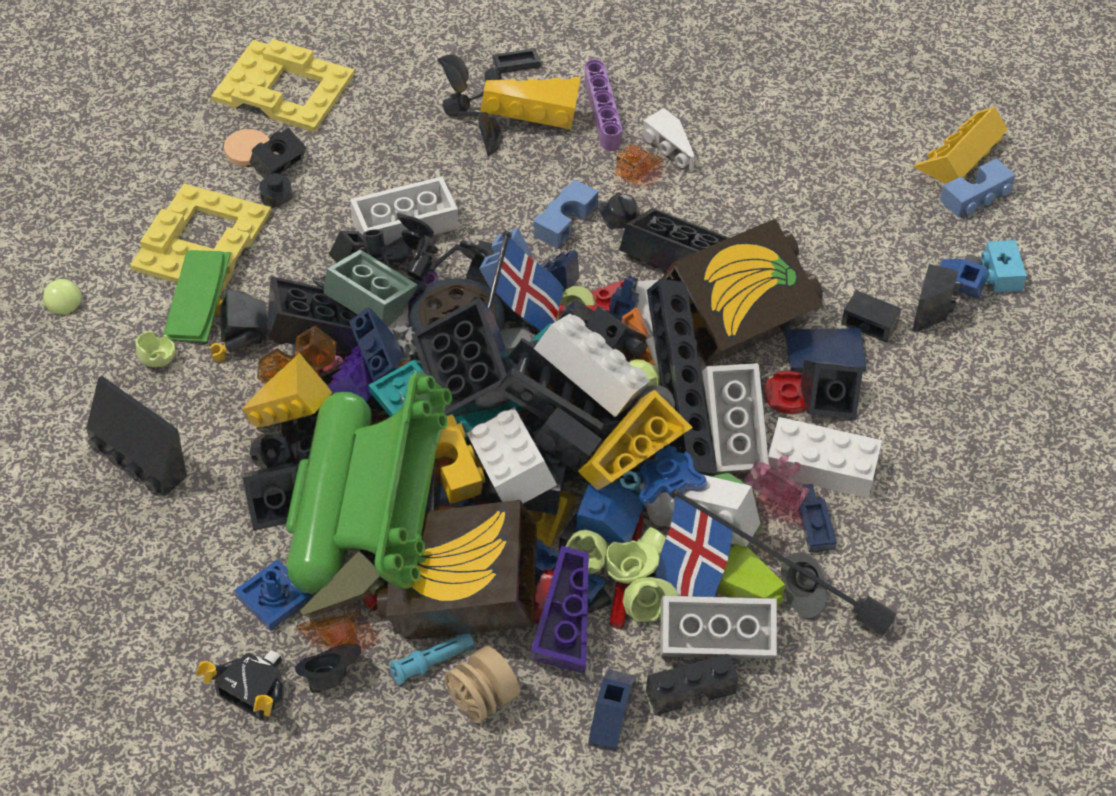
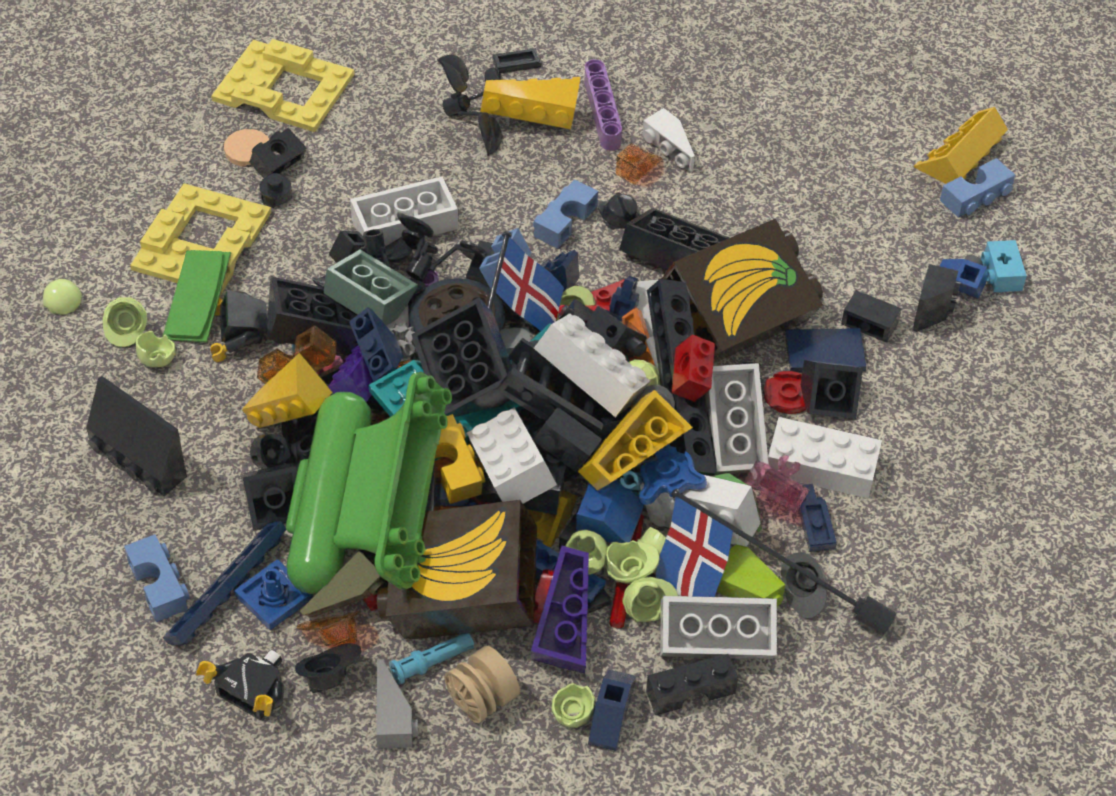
none -> yellowish green piece [103,297,147,347]
none -> medium blue arch [124,534,190,622]
none -> dark blue plate [162,521,286,645]
none -> light grey slope [376,660,418,748]
none -> yellowish green hair [552,683,596,728]
none -> red brick [672,334,715,401]

